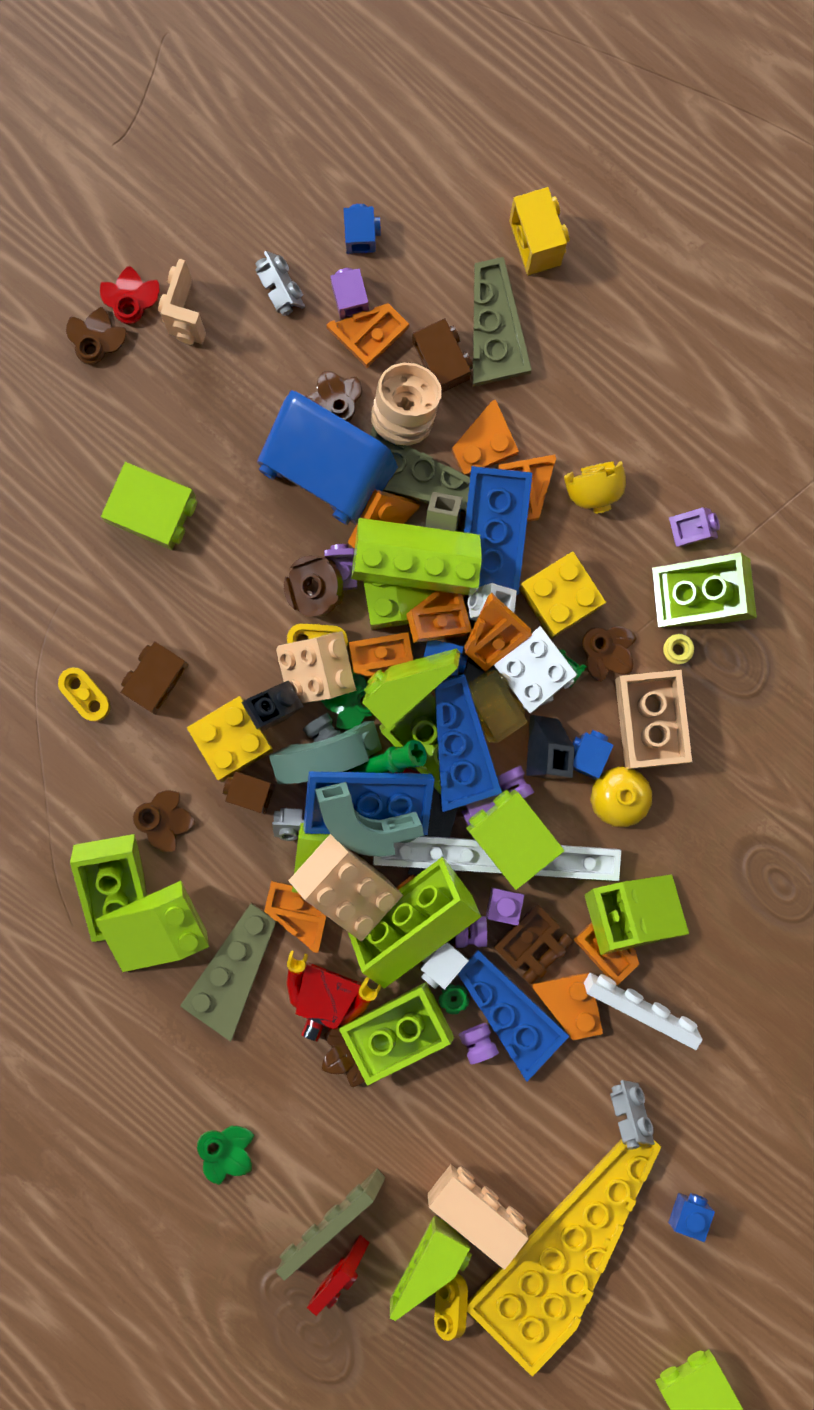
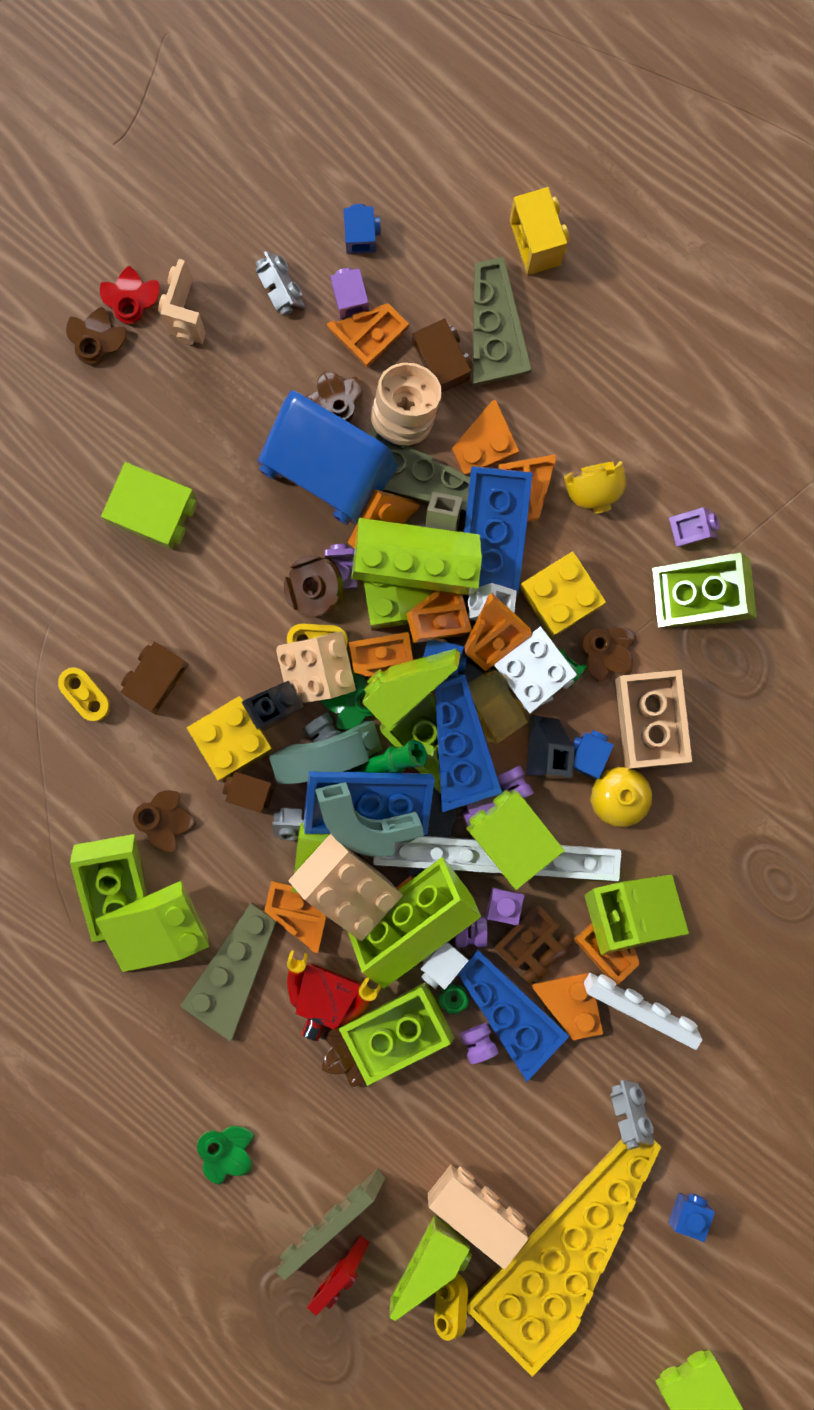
light yellow plate [663,634,694,665] -> none

